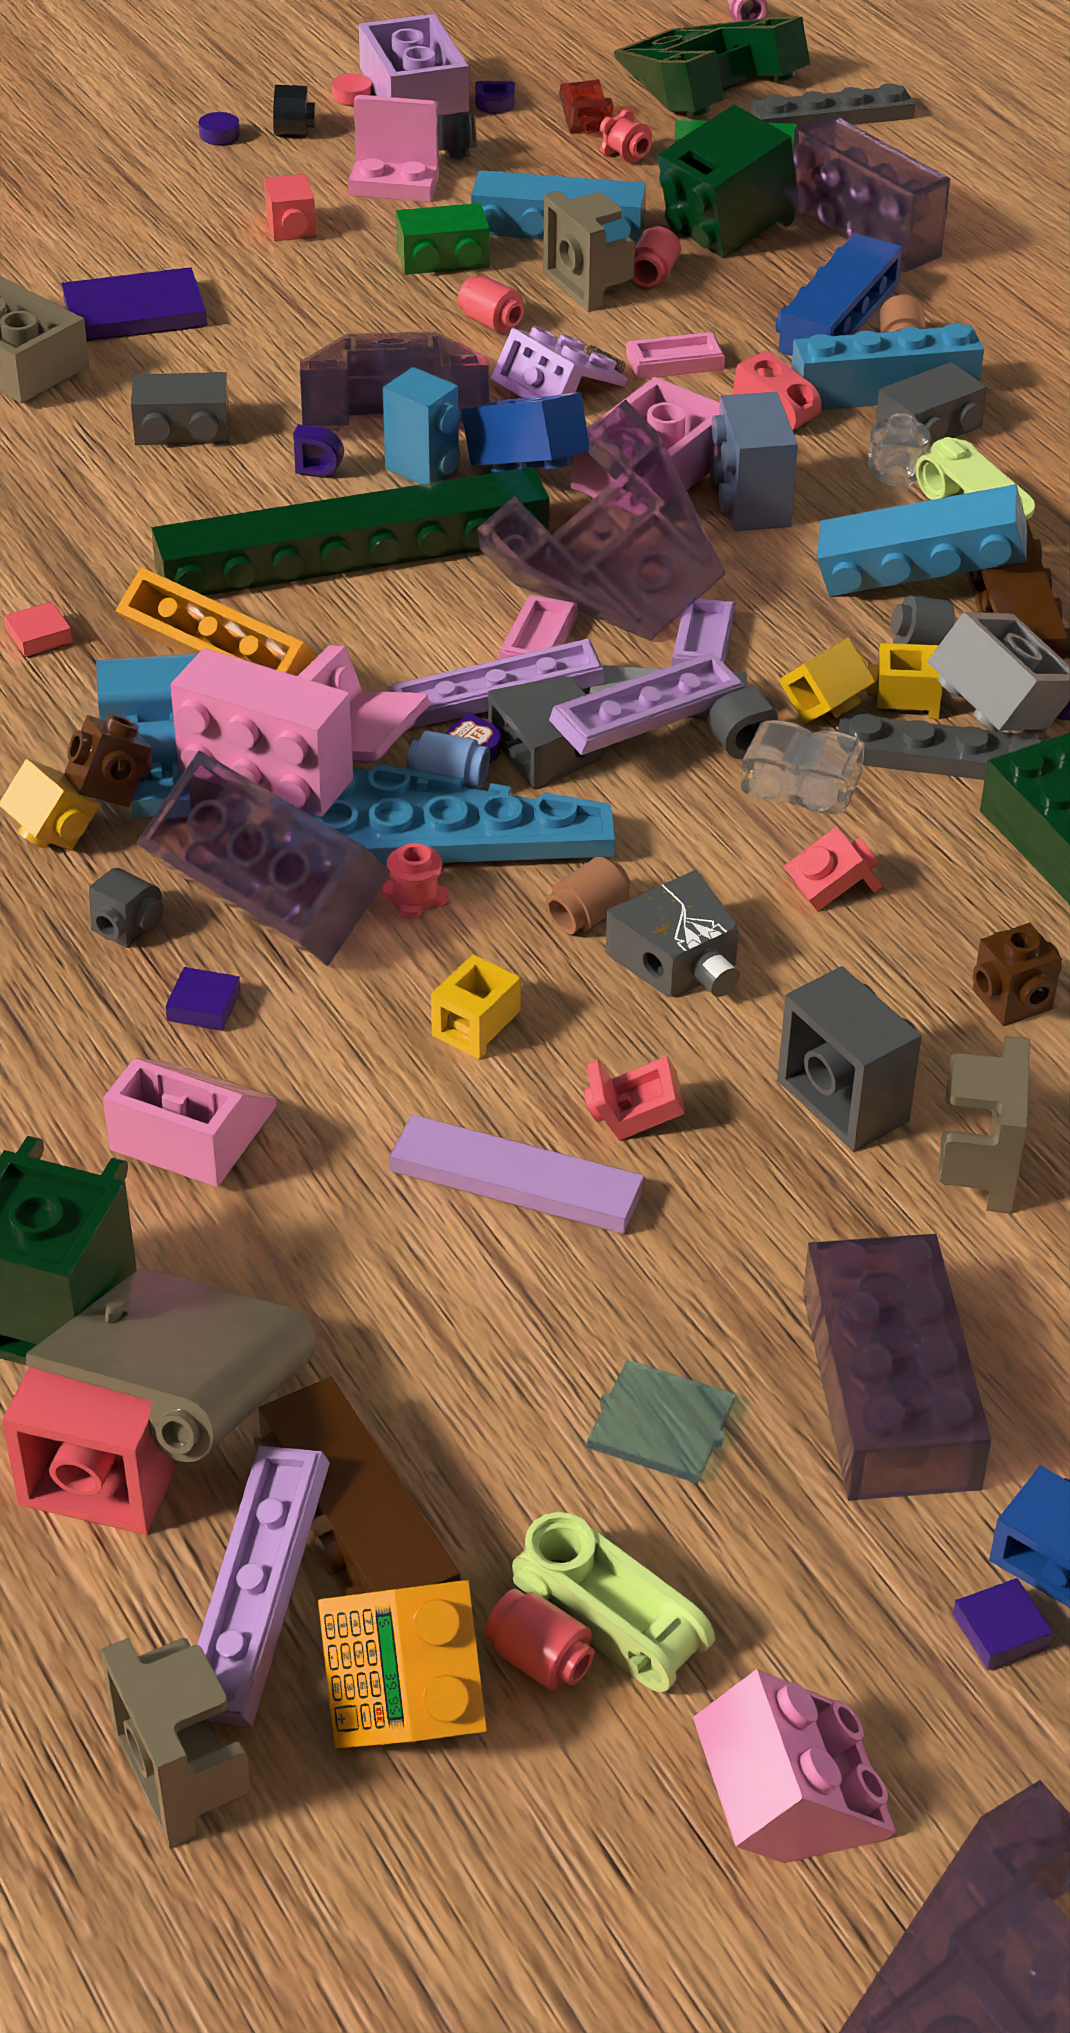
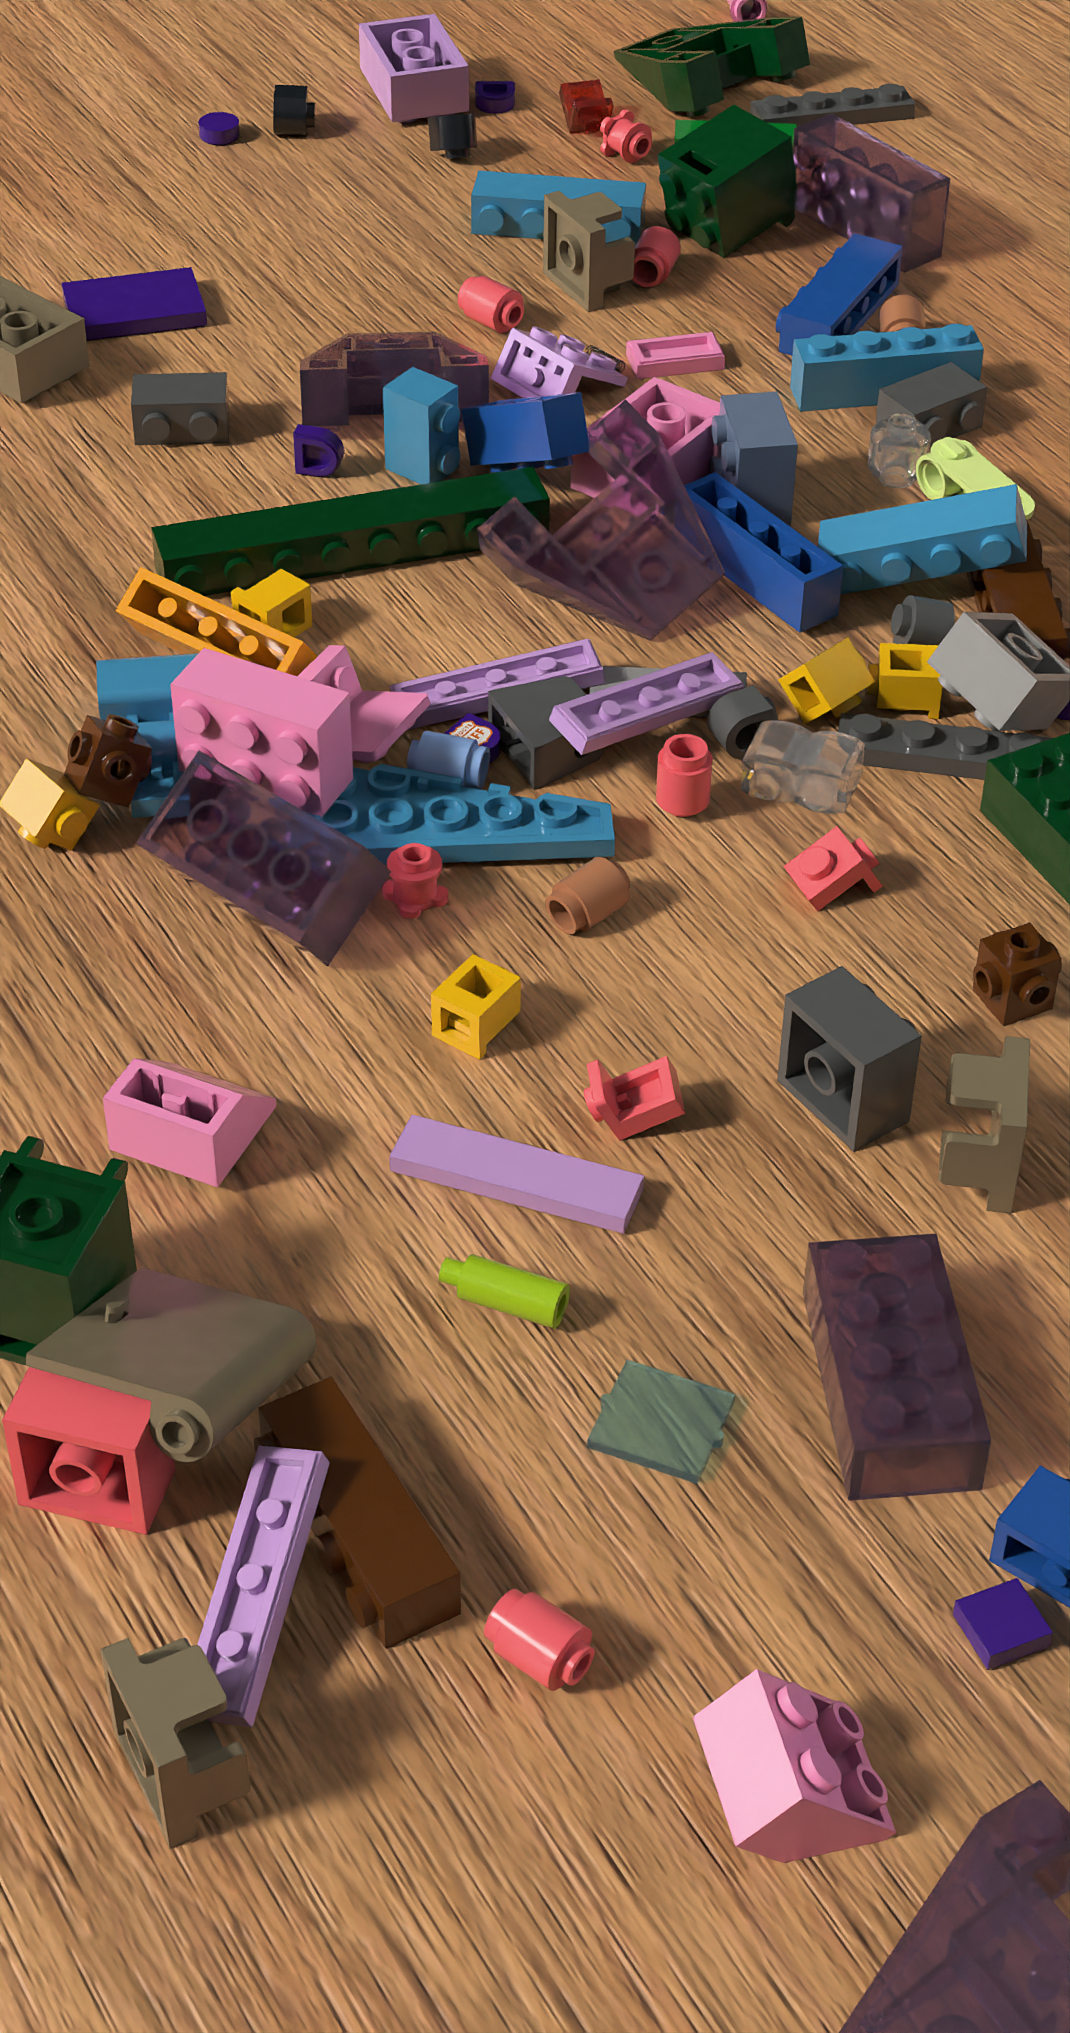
coral tile [4,601,72,657] -> none
dark grey plate [89,868,164,948] -> none
dark purple tile [166,967,241,1030] -> none
coral brick [264,174,316,241] -> none
light orange slope [318,1580,487,1749] -> none
coral tile [332,73,372,106] -> none
bright pink bracket [348,95,439,202] -> none
green brick [396,203,490,275] -> none
bright pink tile [499,594,578,659] -> none
yellowish green piece [512,1512,715,1693] -> none
dark grey torso [605,870,740,997] -> none
lavender tile [672,597,735,666] -> none
coral leg [732,350,822,430] -> none
none -> yellow brick [231,569,312,637]
none -> lime cylinder [439,1254,570,1329]
none -> coral brick [656,734,713,817]
none -> blue brick [674,472,843,633]

